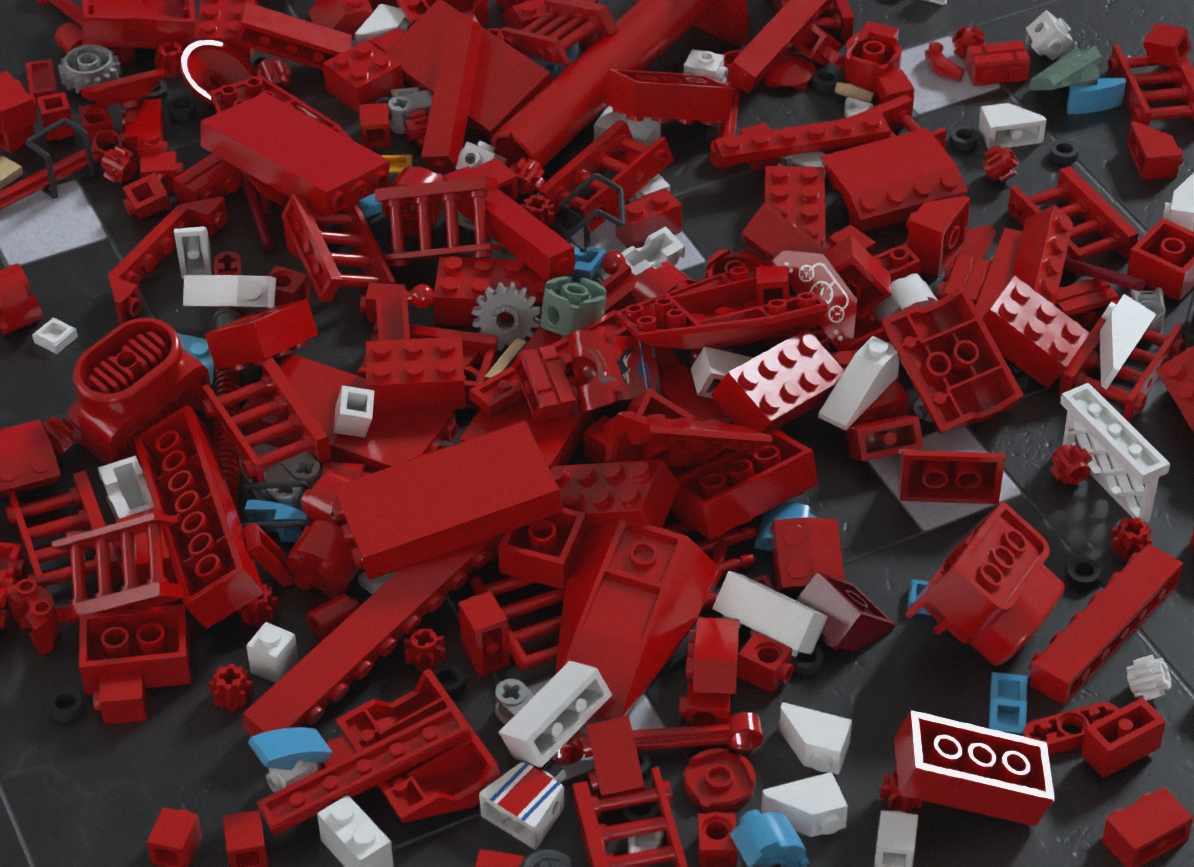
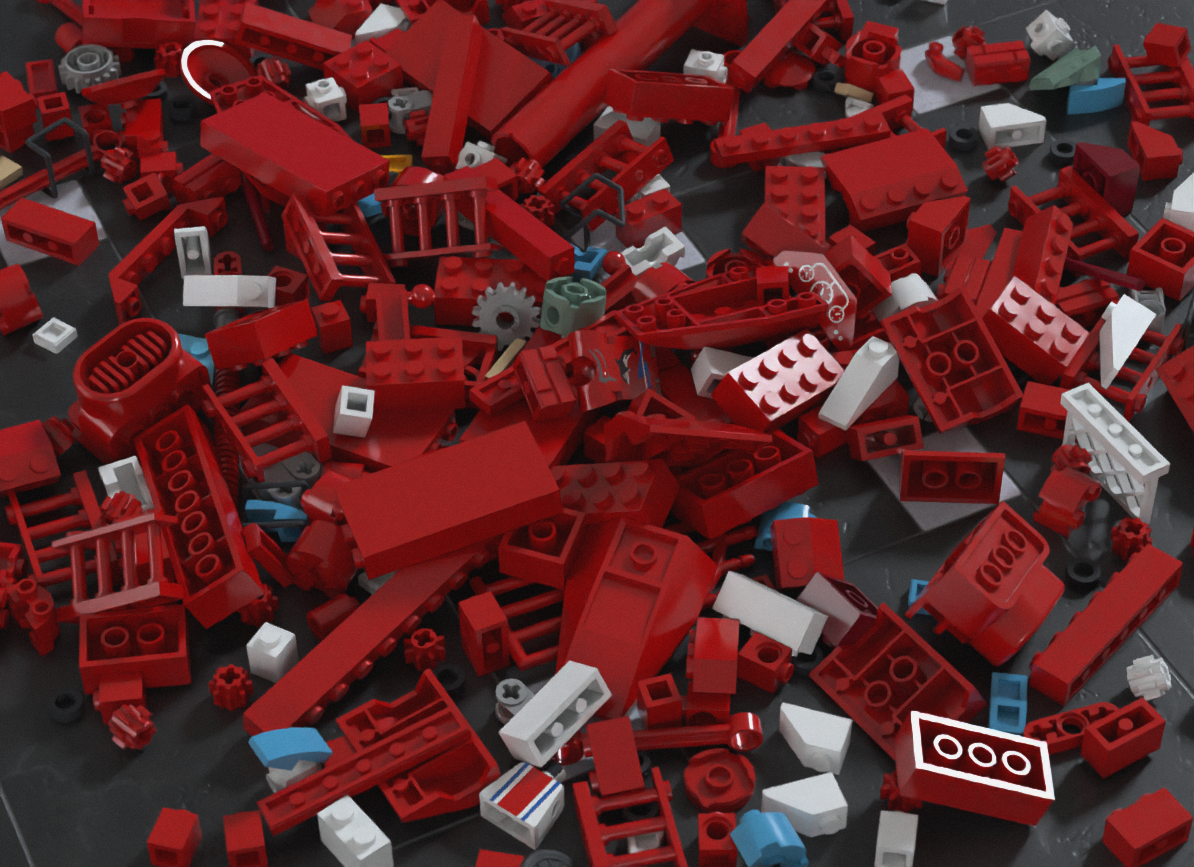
none -> red brick [1,197,100,266]
none -> red gear [99,491,143,526]
none -> red gear [108,704,156,750]
none -> white brick [304,77,347,122]
none -> red brick [311,300,353,354]
none -> red brick [637,673,682,729]
none -> red brick [797,403,848,458]
none -> red piece [808,602,987,762]
none -> red brick [1017,381,1078,442]
none -> red cylinder [1033,463,1102,538]
none -> dark red slope [1072,142,1140,216]

